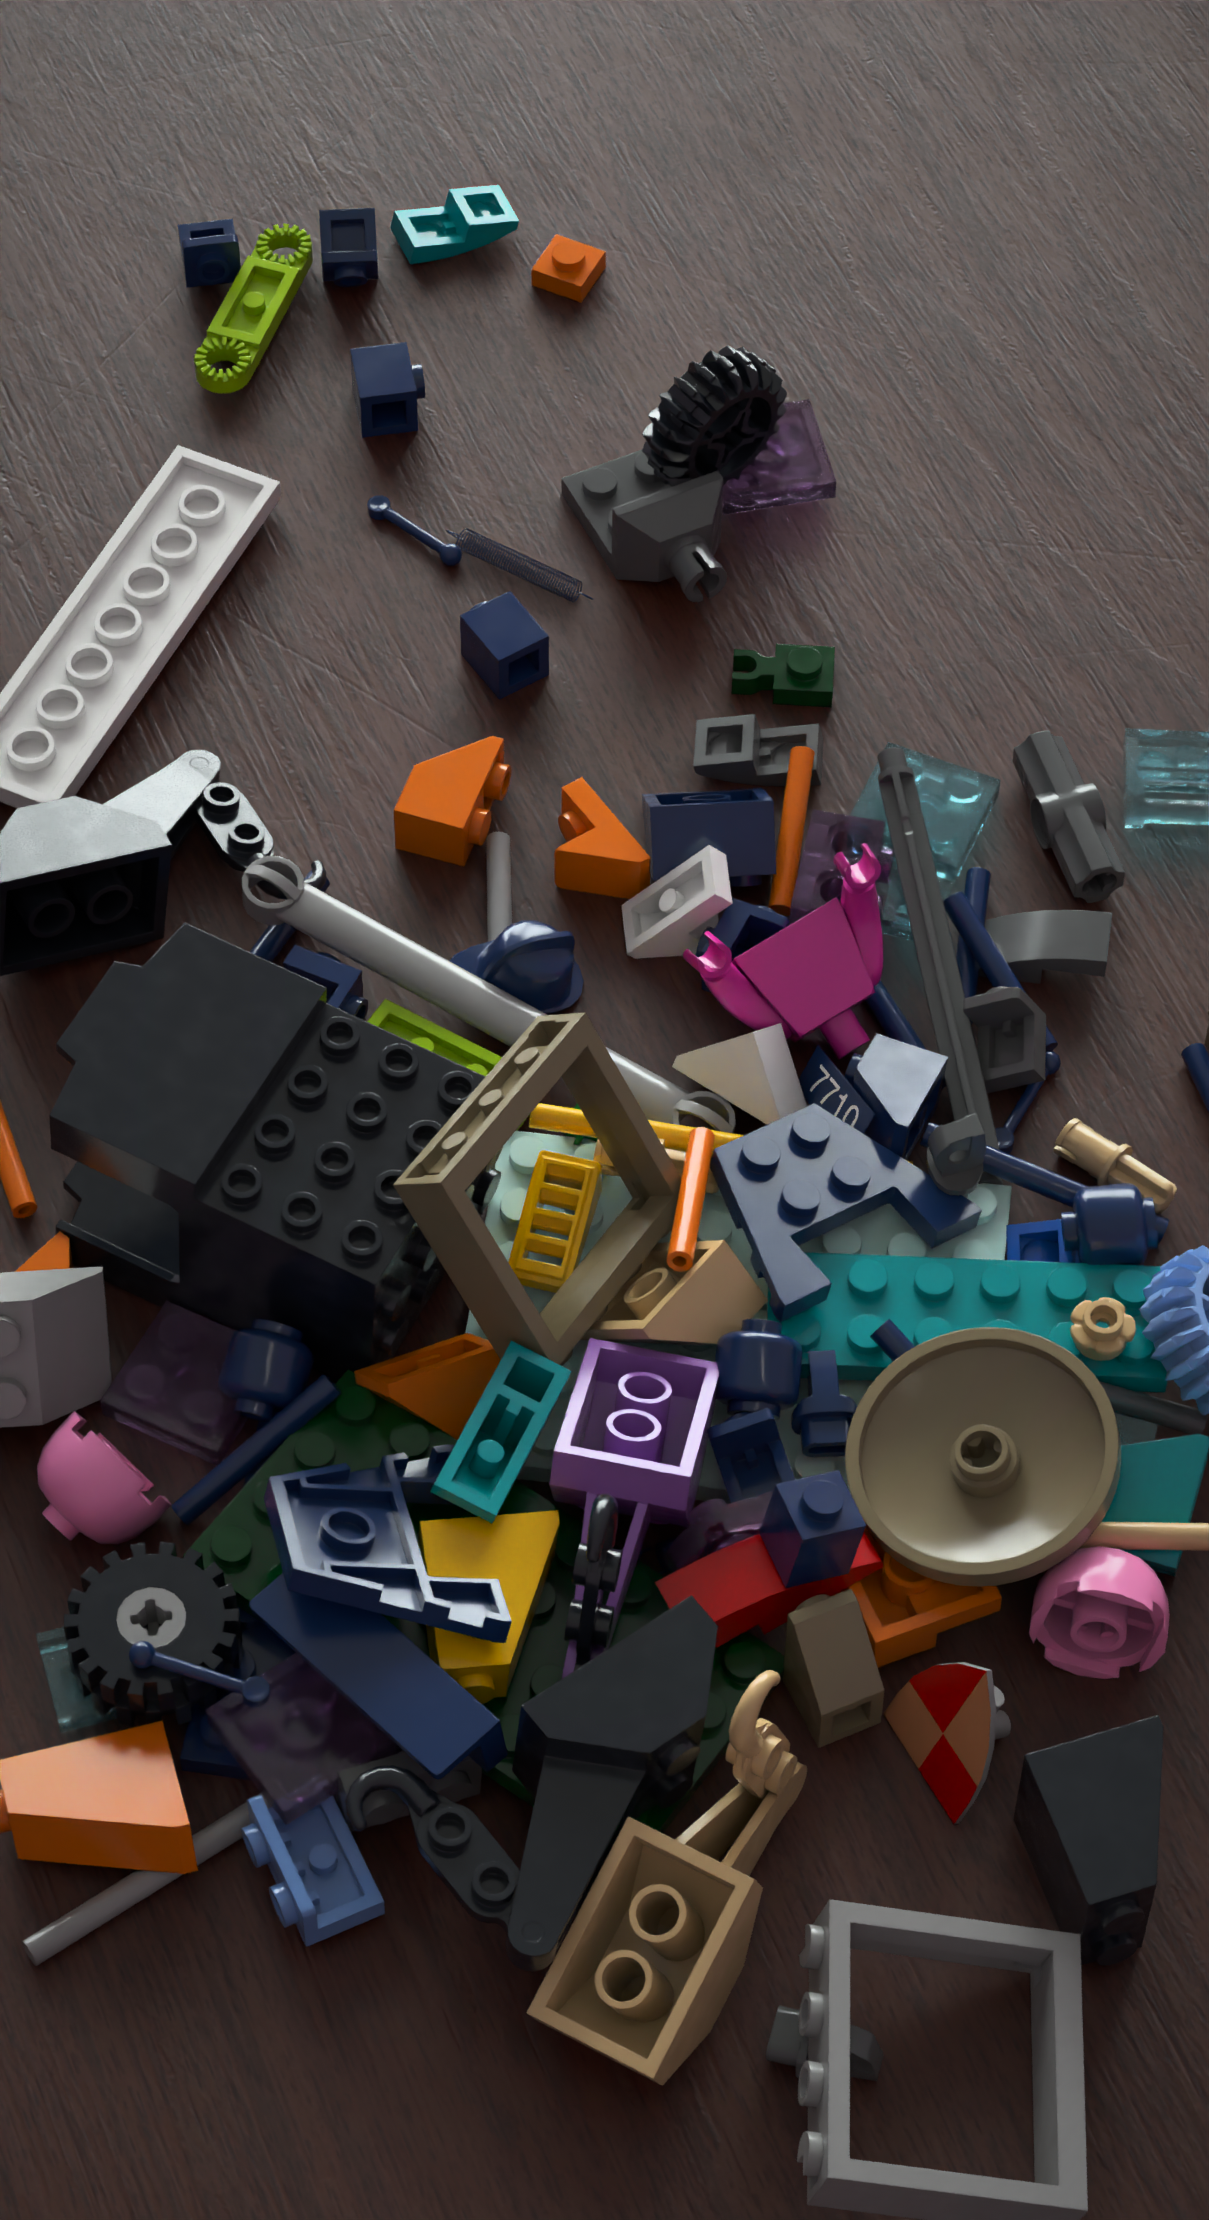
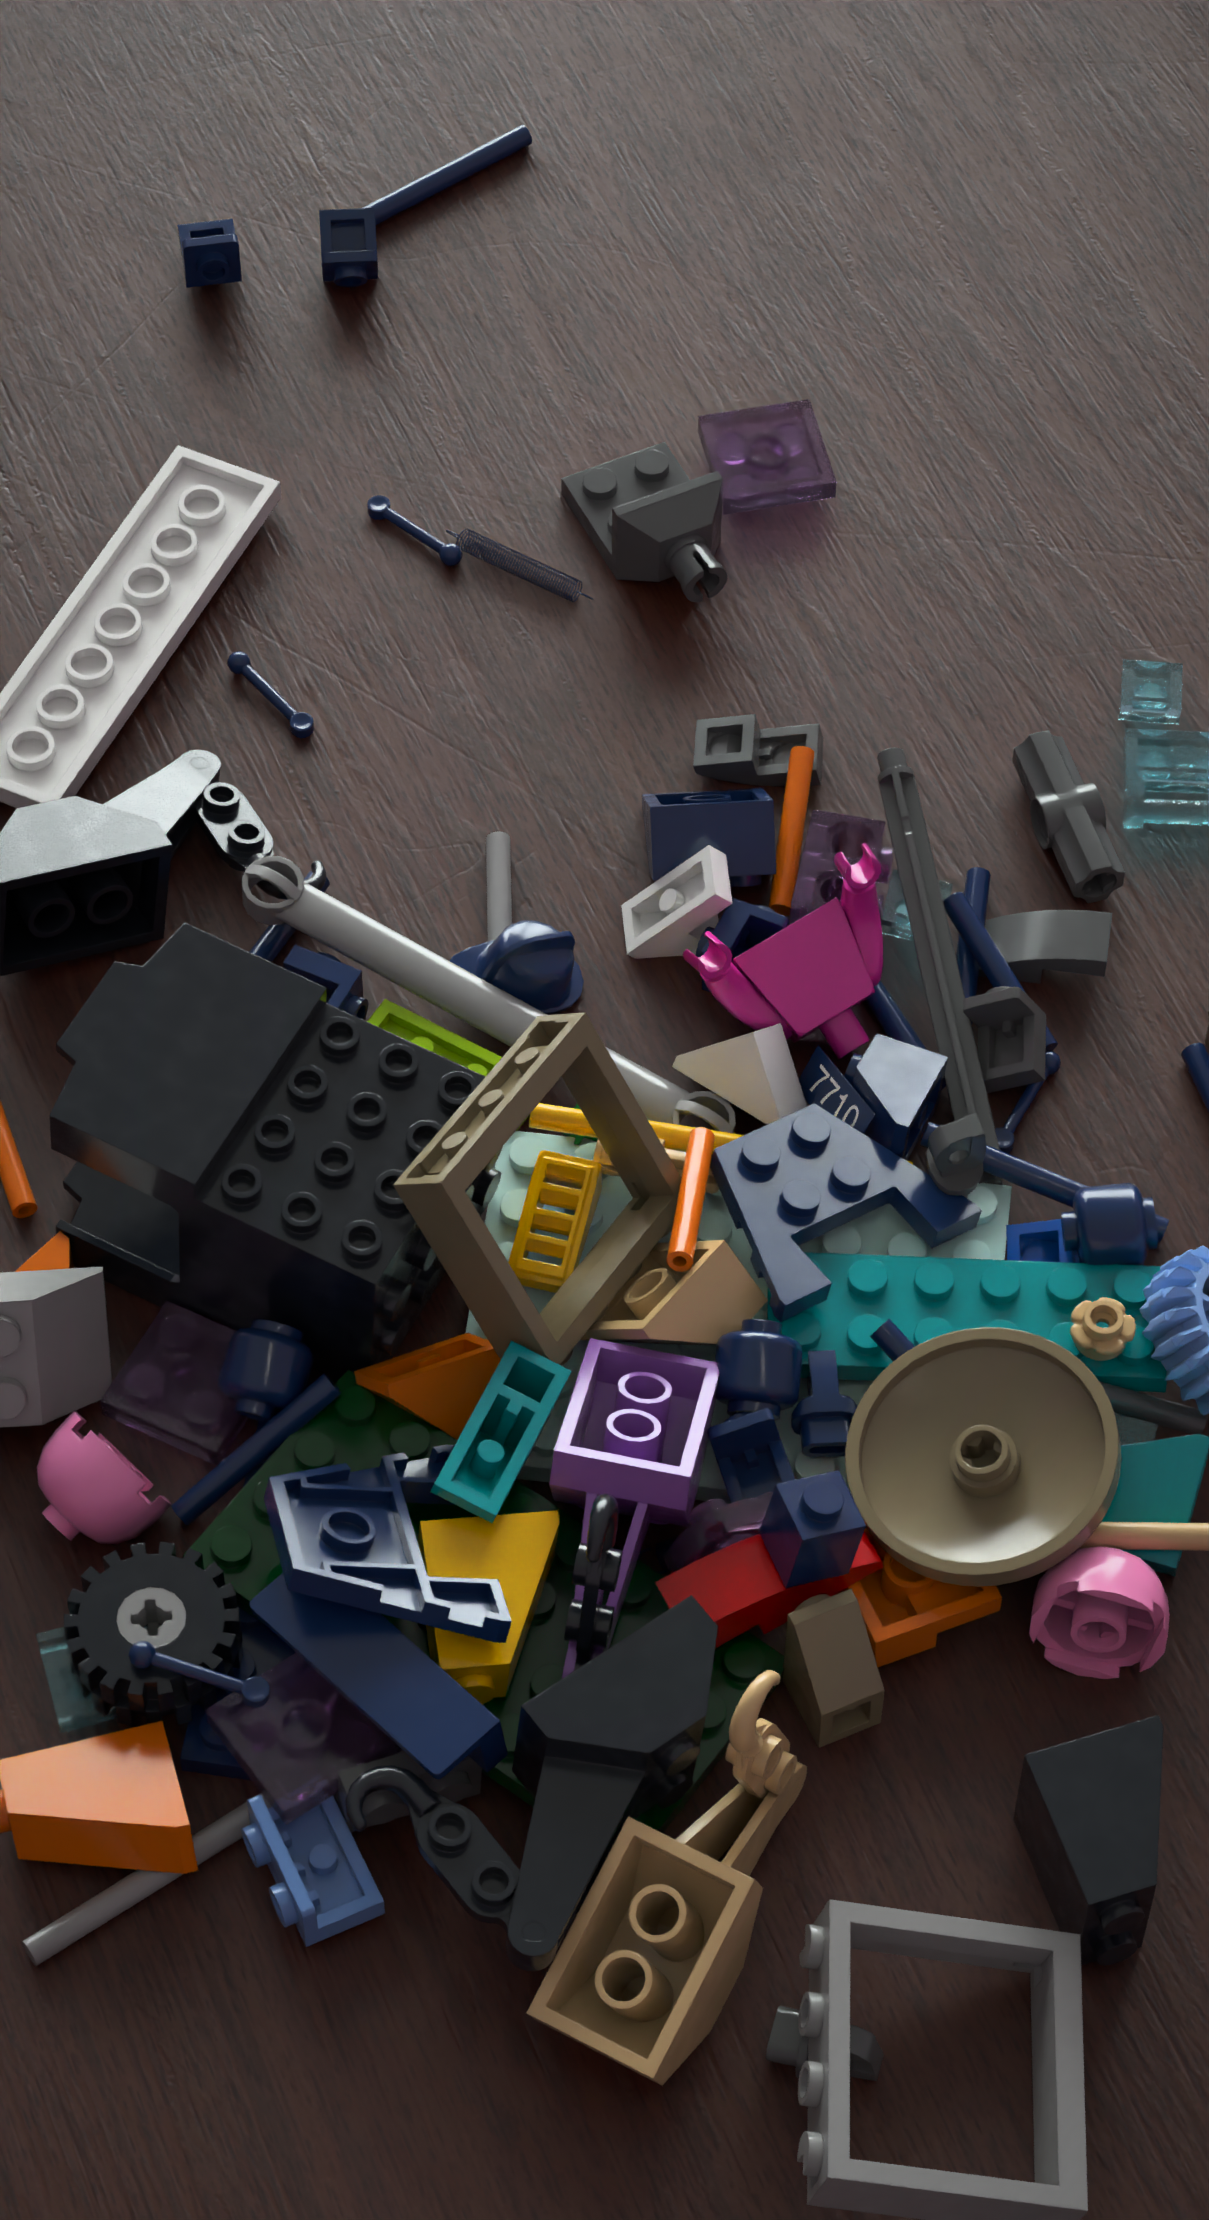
lime plate [194,224,313,394] -> none
dark blue brick [350,342,425,438] -> none
teal slope [390,185,519,264] -> none
orange slope [394,736,512,867] -> none
dark blue brick [460,591,549,700] -> none
orange plate [531,234,606,303] -> none
orange slope [554,777,650,899] -> none
black gear [642,345,787,489] -> none
dark green plate [731,644,835,707] -> none
clear light blue plate [842,742,1001,882] -> none
shield [884,1662,1011,1825] -> none
tan axle [1053,1118,1177,1214] -> none
none -> dark blue hinge [227,651,314,738]
none -> dark blue bar [362,125,532,225]
none -> clear light blue plate [1119,659,1183,725]

